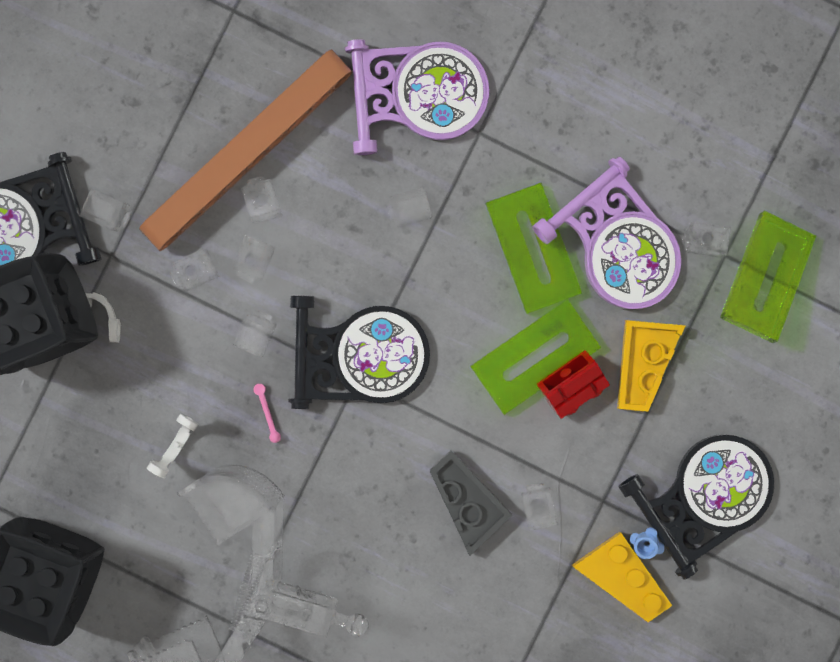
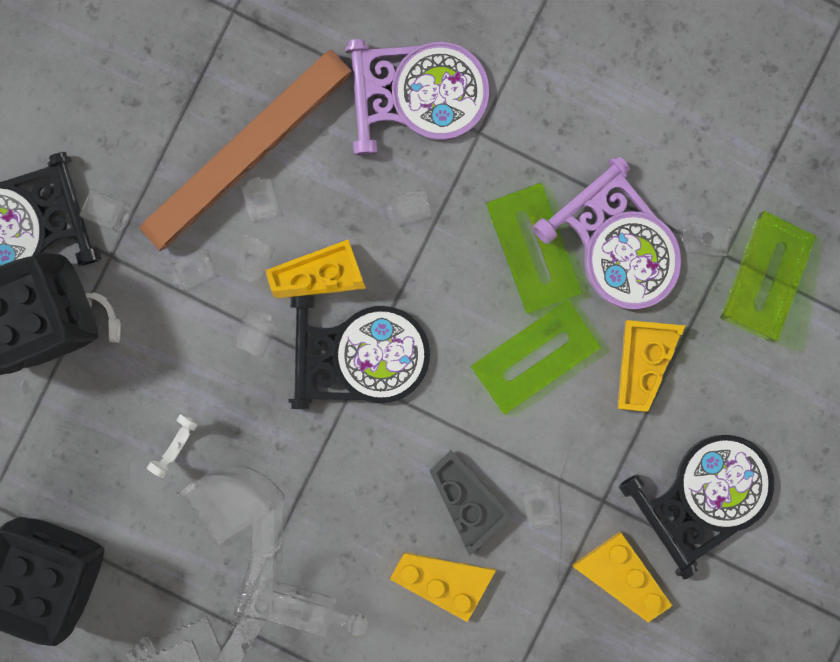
bright pink hinge [254,384,281,443] -> none
red brick [536,350,610,419] -> none
light blue plate [630,527,665,559] -> none
none -> yellow wing [265,239,366,299]
none -> yellow wing [390,552,496,622]

